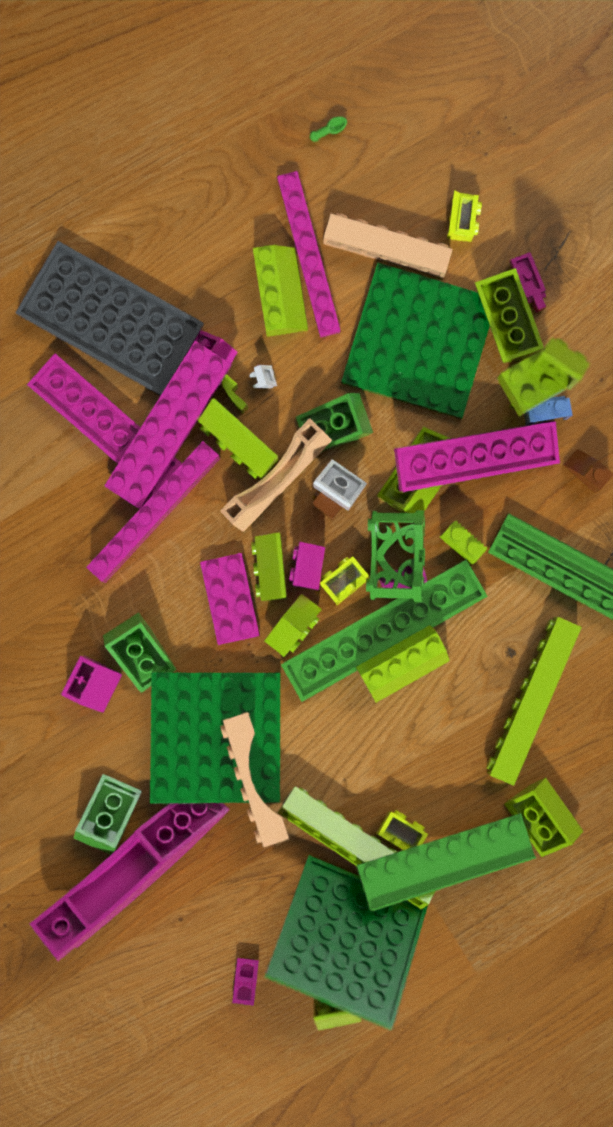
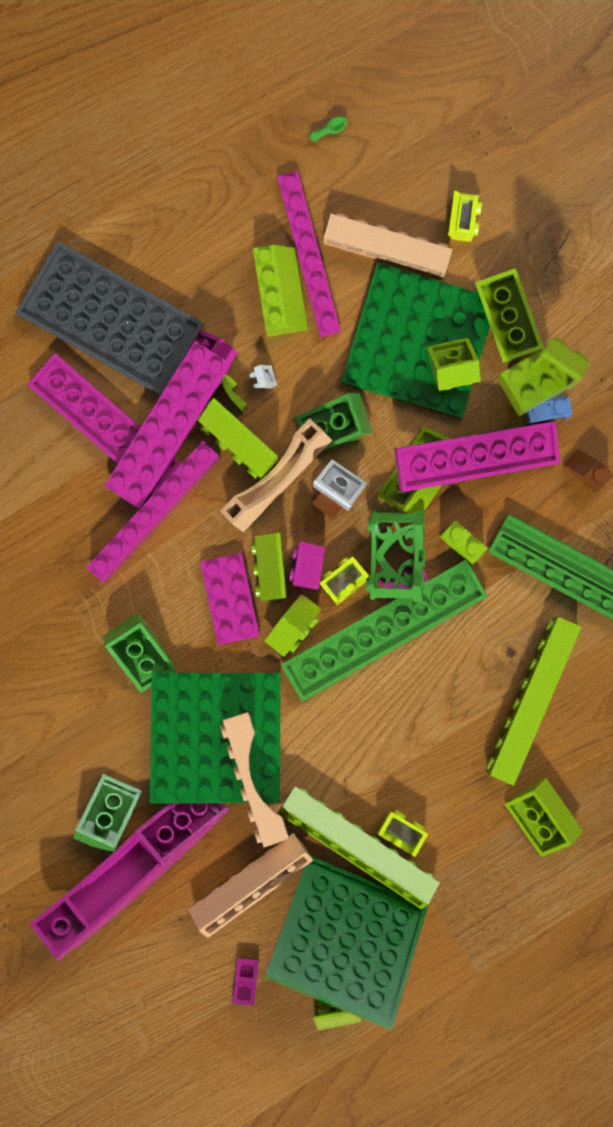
dark pink slope [61,655,123,713] -> none
lime slope [356,625,450,703] -> none
bright green plate [356,813,536,911] -> none
dark pink hinge [510,252,546,313] -> none
none -> light nougat brick [188,833,313,938]
none -> lime slope [427,338,481,391]

